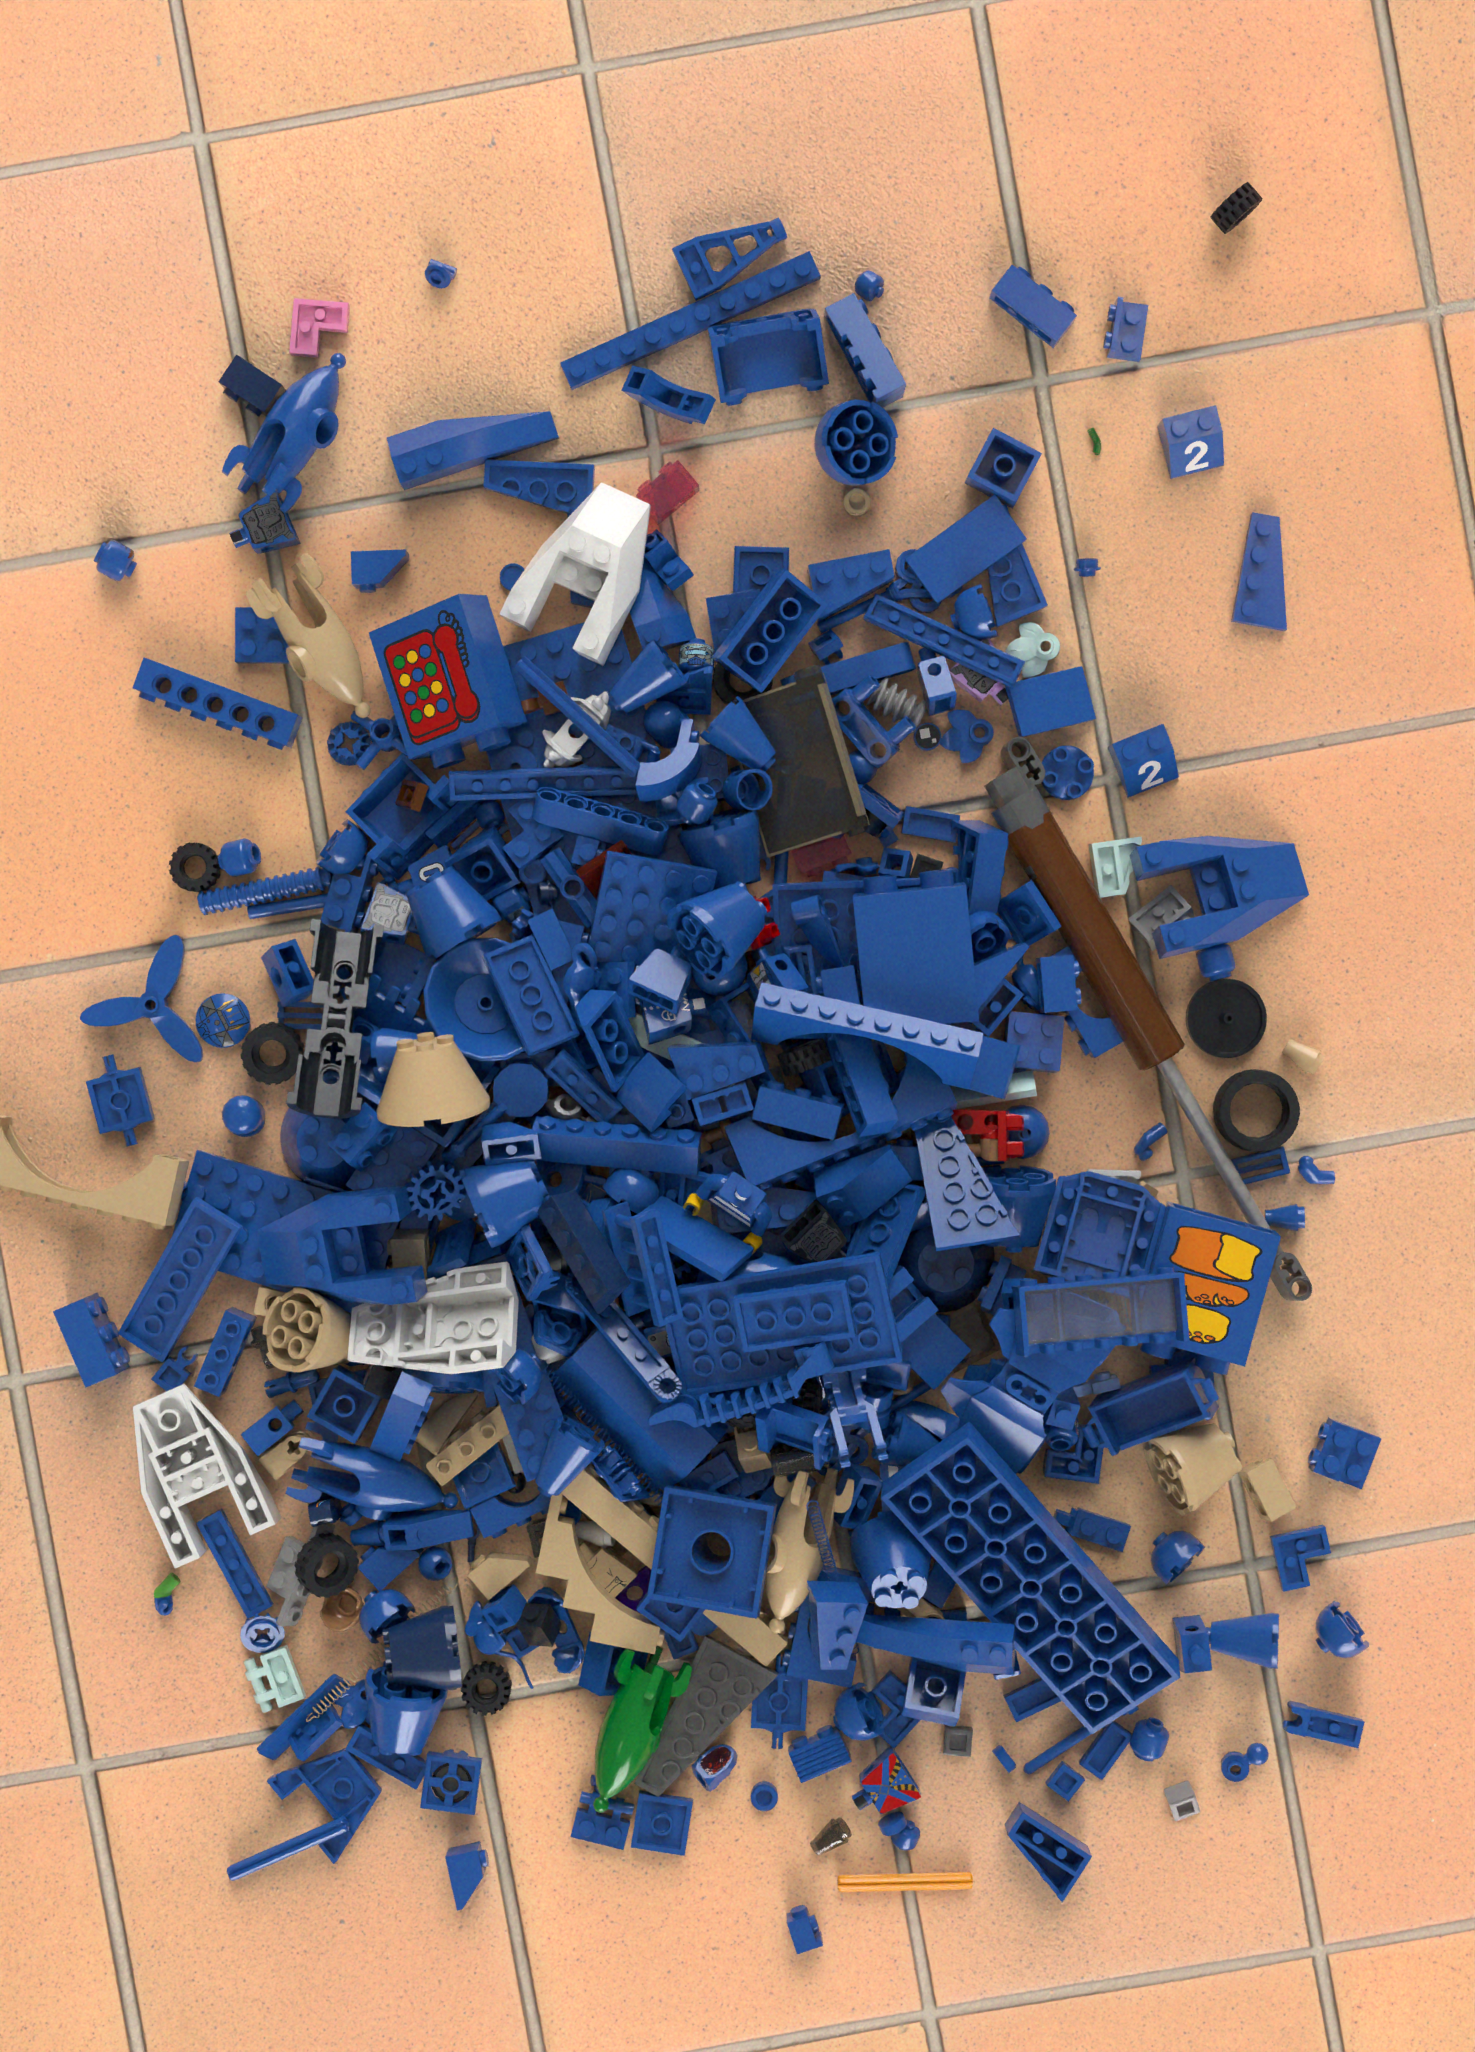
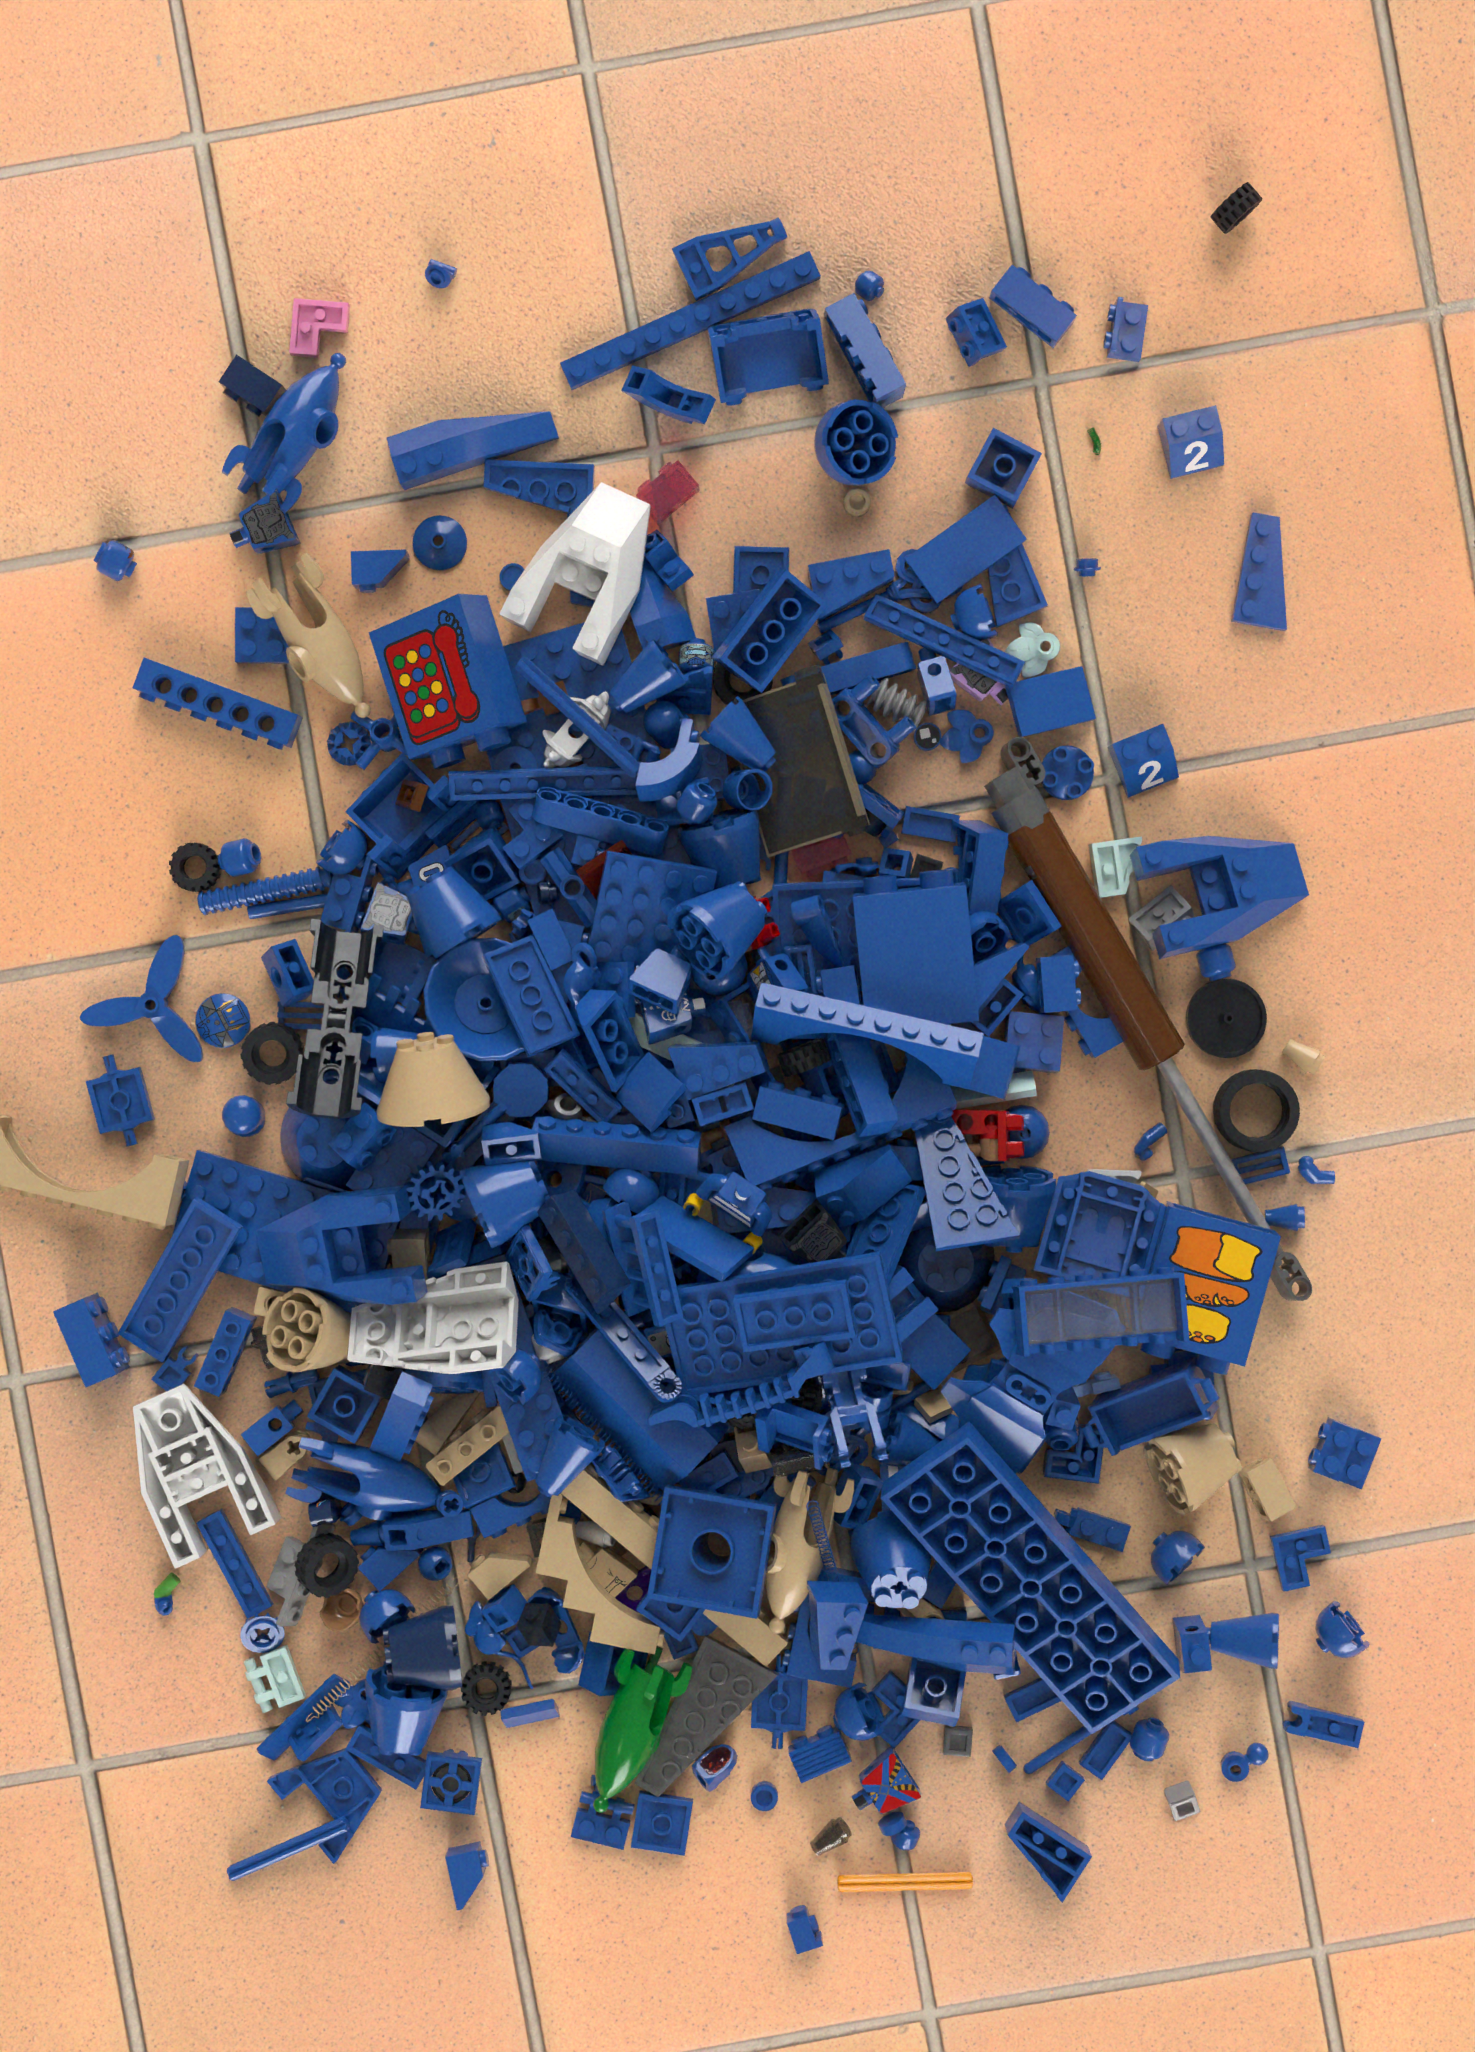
none -> blue dish [413,515,467,570]
none -> blue bush [436,1490,463,1518]
none -> blue tile [500,1699,560,1728]
none -> tan tile [914,1388,953,1423]
none -> blue bracket [946,298,1007,367]

